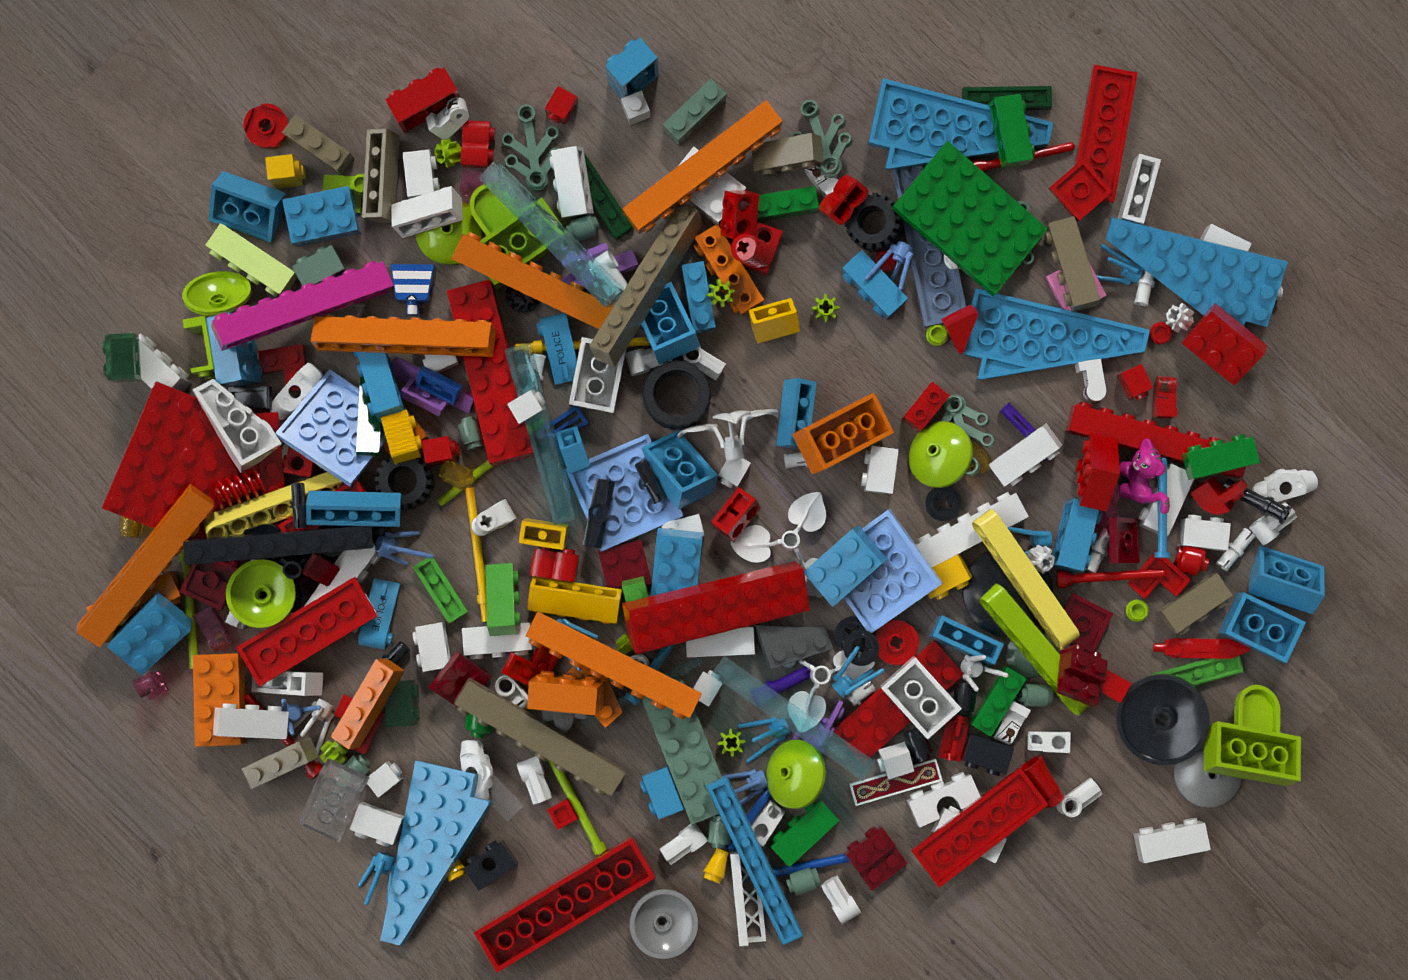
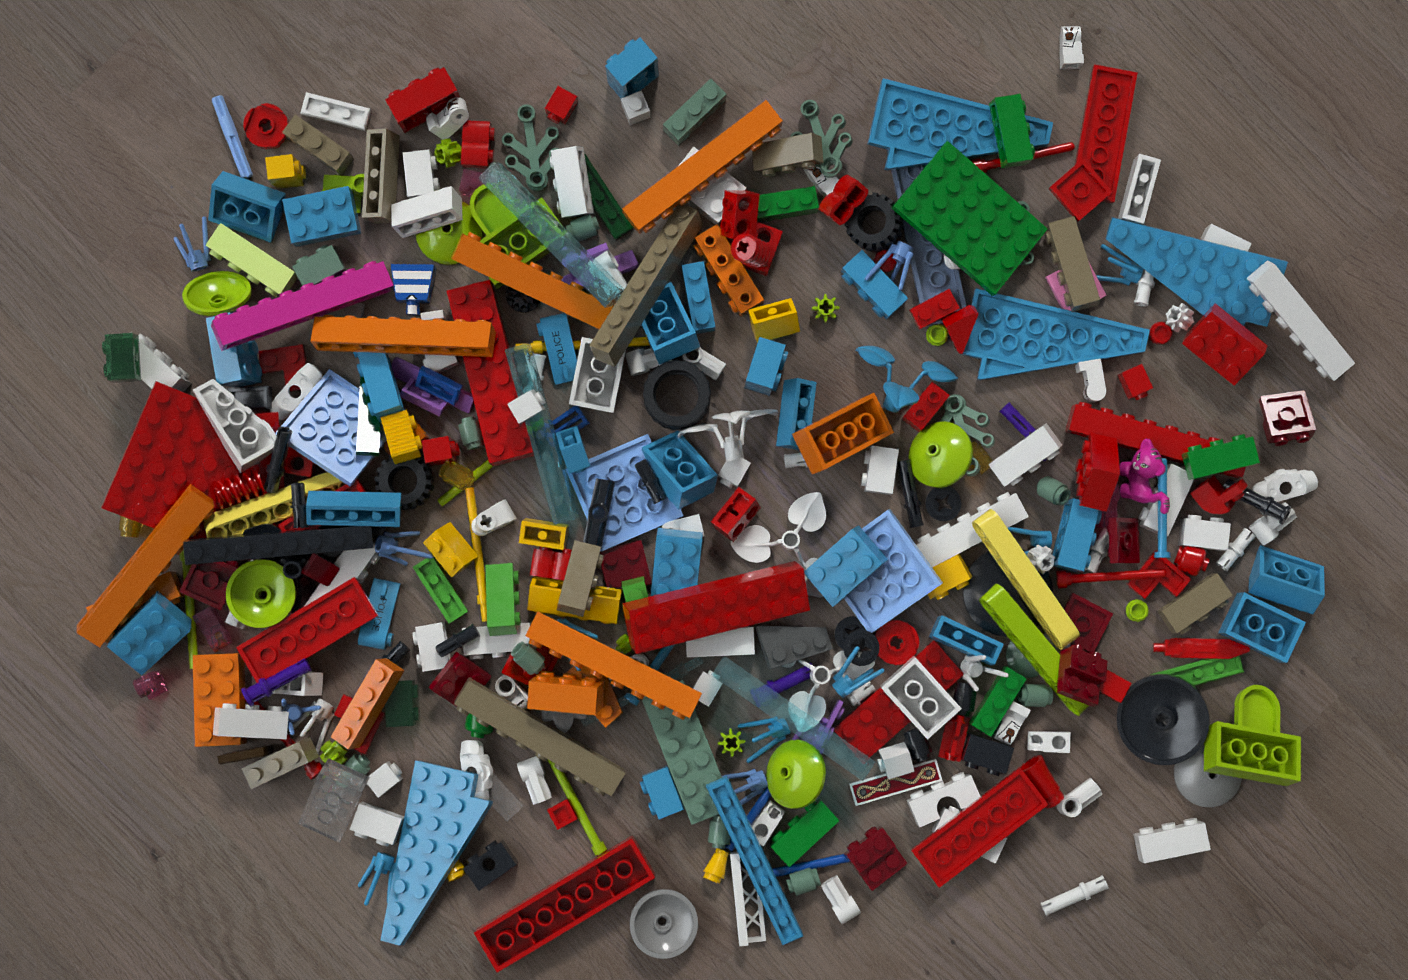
lime panel [182,316,216,381] -> none
white piece [660,823,708,865] -> none
lime gear [706,279,735,307] -> none
dark green tile [962,86,1052,110] -> none
red leg [1152,376,1177,419] -> none
none -> medium blue plant [173,216,211,272]
none -> light blue axle [212,95,253,179]
none -> dark brown tile [217,744,274,765]
none -> dark purple pin [241,658,312,707]
none -> black pin [264,426,293,493]
none -> white tile [300,92,372,132]
none -> white tile [420,310,446,321]
none -> yellow brick [423,522,478,578]
none -> black axle [435,624,480,657]
none -> sand green brick [511,641,545,675]
none -> dark tan brick [557,540,604,617]
none -> dark azure brick [744,337,788,396]
none -> dark azure plant [855,346,958,412]
none -> black pin [897,459,924,528]
none -> red plate [909,289,960,330]
none -> sand green brick [1037,476,1071,505]
none -> white pin [1040,875,1109,917]
none -> white leg [1060,26,1084,69]
none -> white brick [1246,260,1355,381]
none -> plate [1259,390,1316,446]

